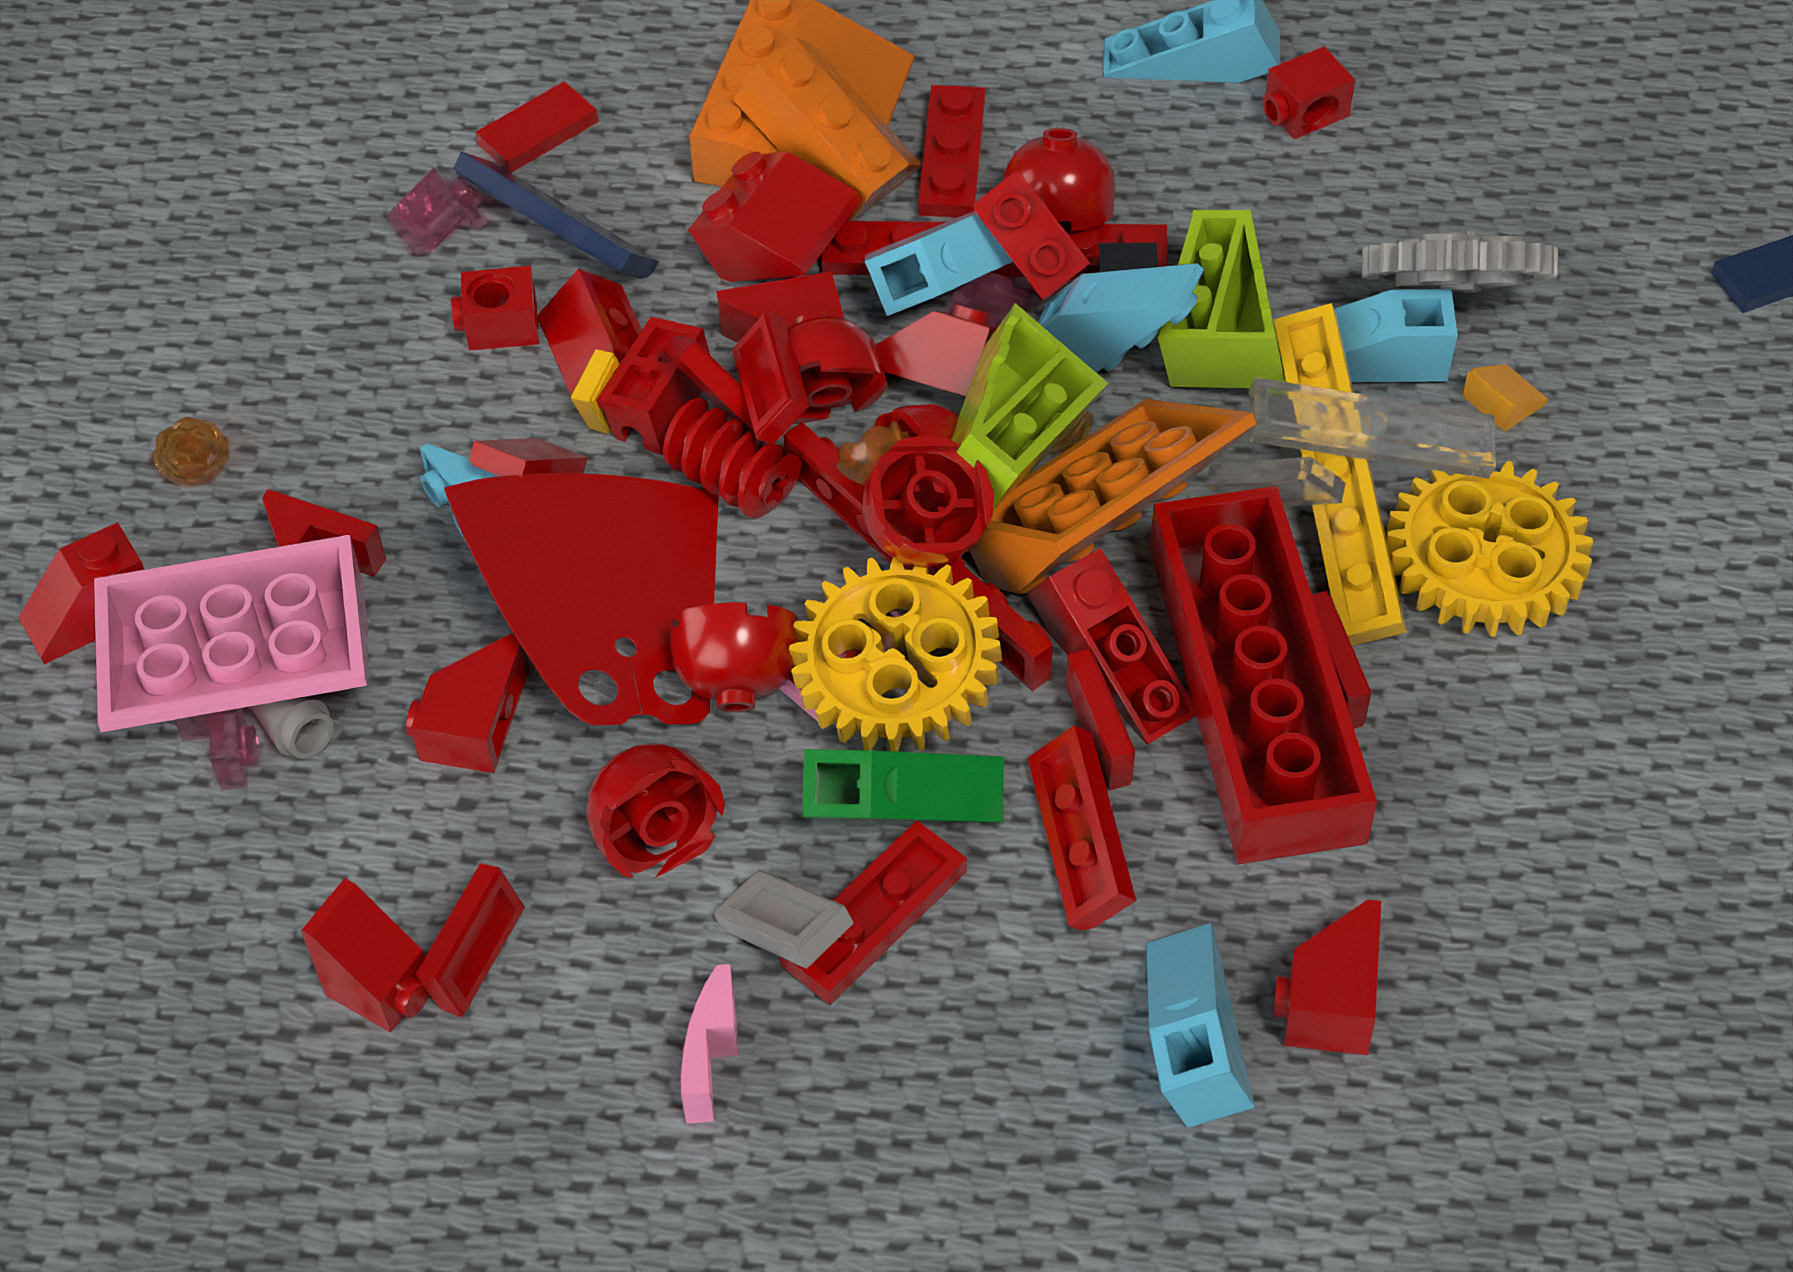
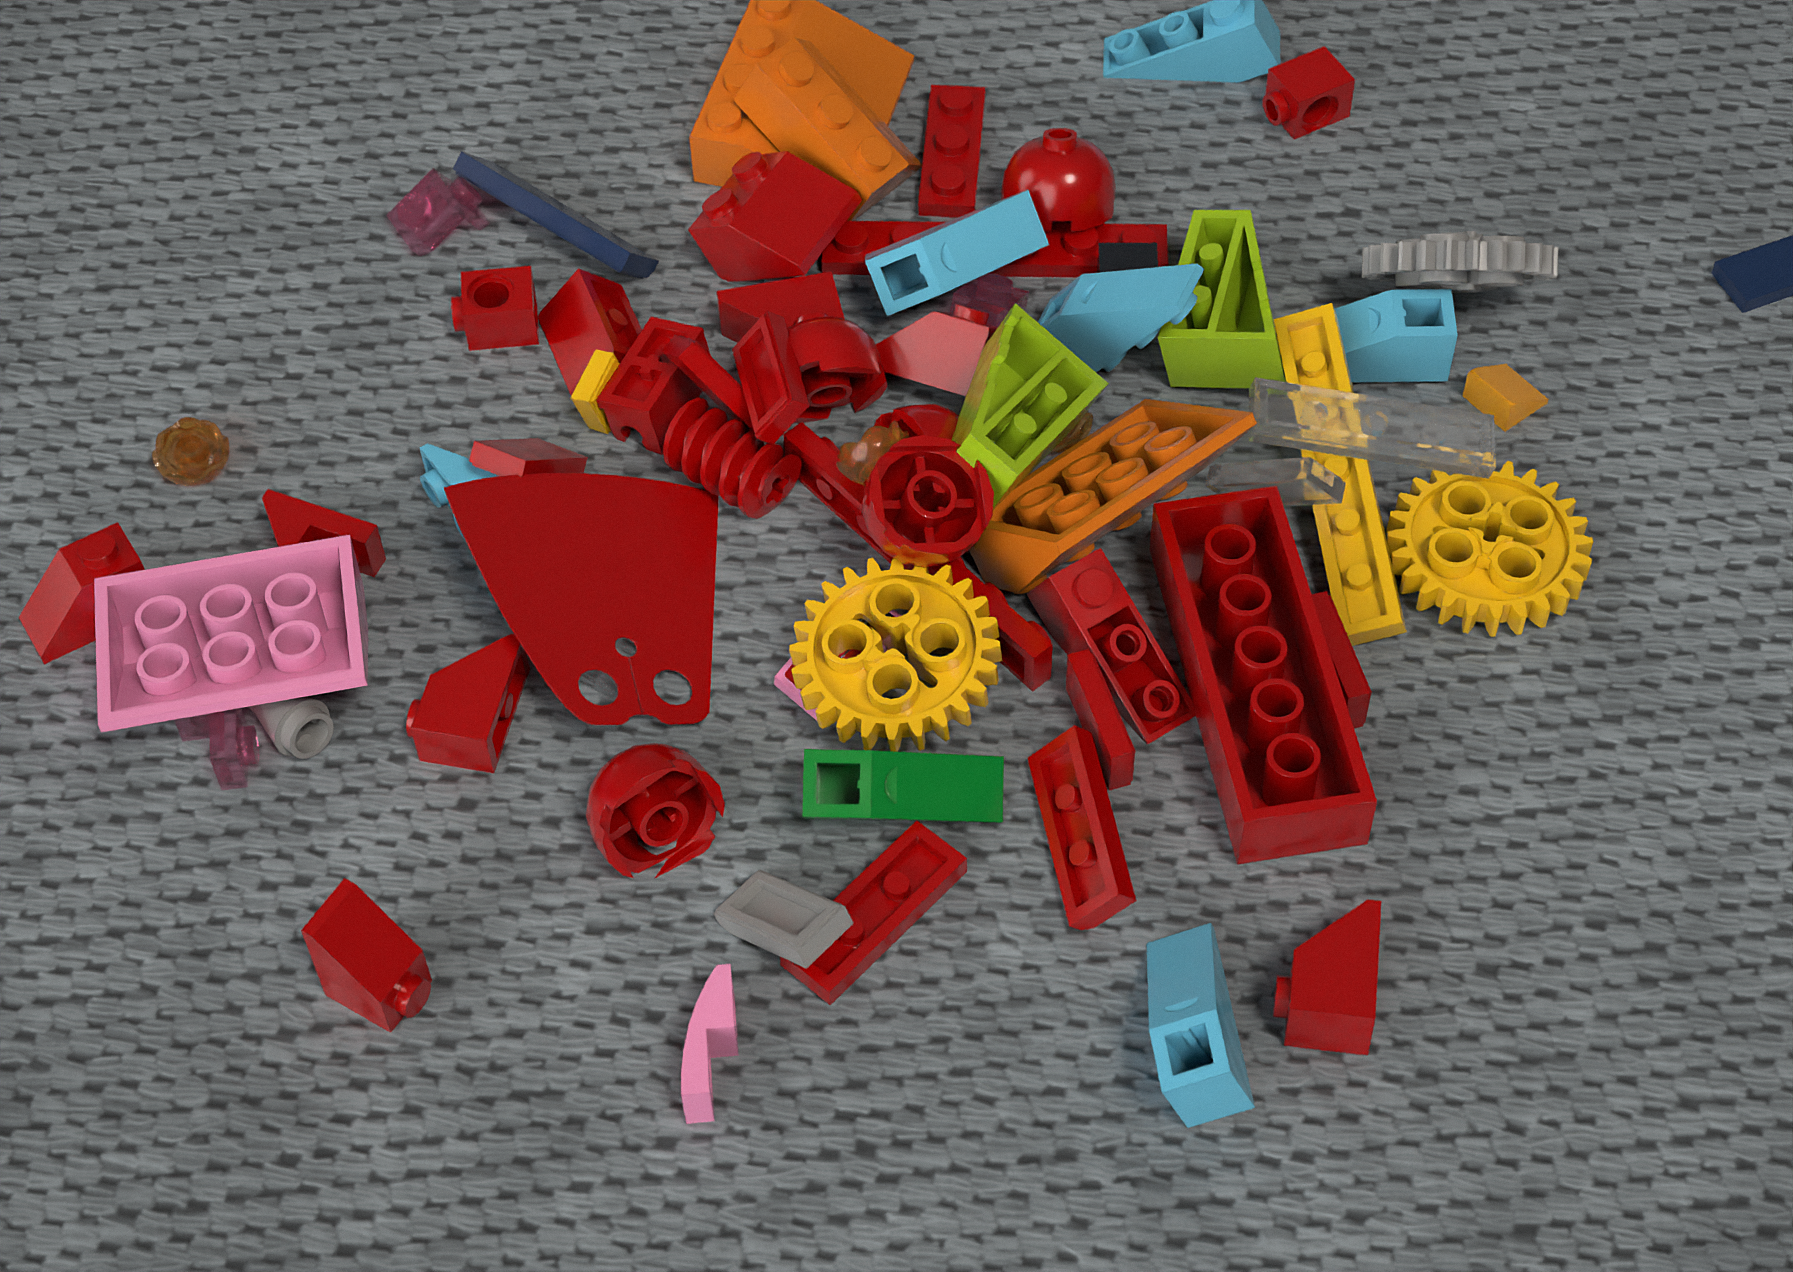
red tile [415,863,525,1017] -> none
red tile [475,81,599,173] -> none
red cylinder [670,602,799,712] -> none
red bracket [973,172,1090,303] -> none

